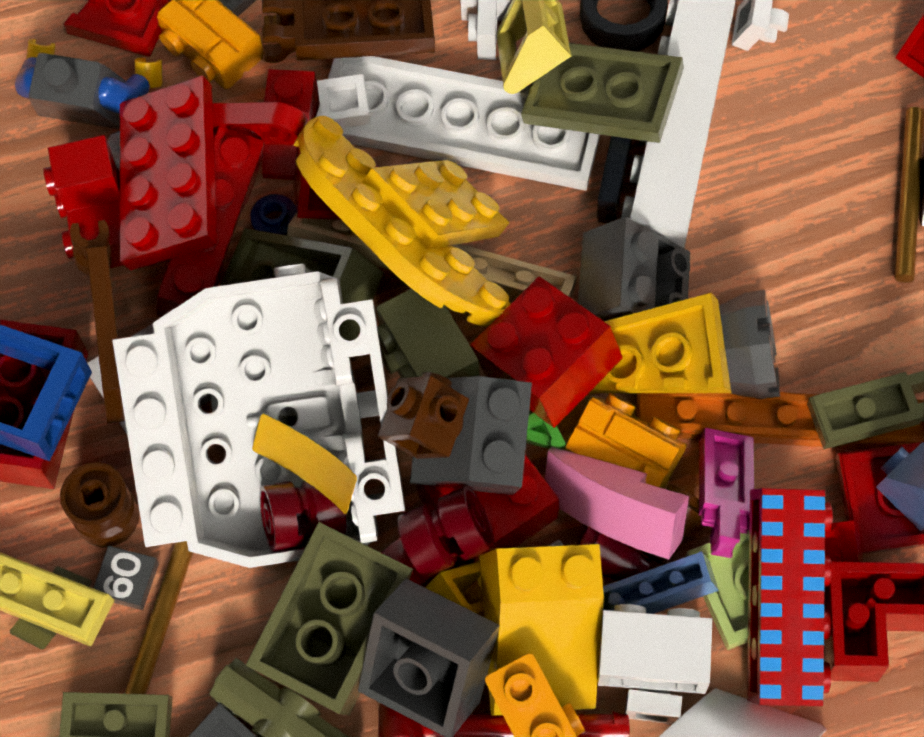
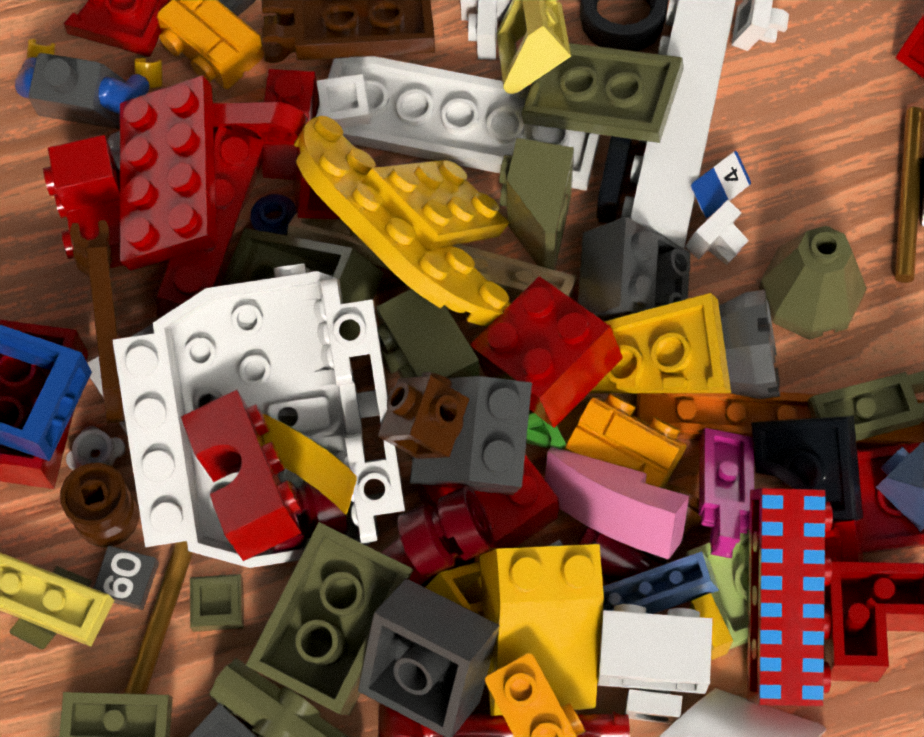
none -> white plate [66,426,125,470]
none -> red arch [181,390,301,561]
none -> olive tile [190,574,244,632]
none -> olive slope [499,138,574,270]
none -> white tile [685,200,749,265]
none -> yellow tile [689,593,733,660]
none -> sticker [691,151,751,218]
none -> black tile [751,415,863,521]
none -> olive cone [759,226,867,340]

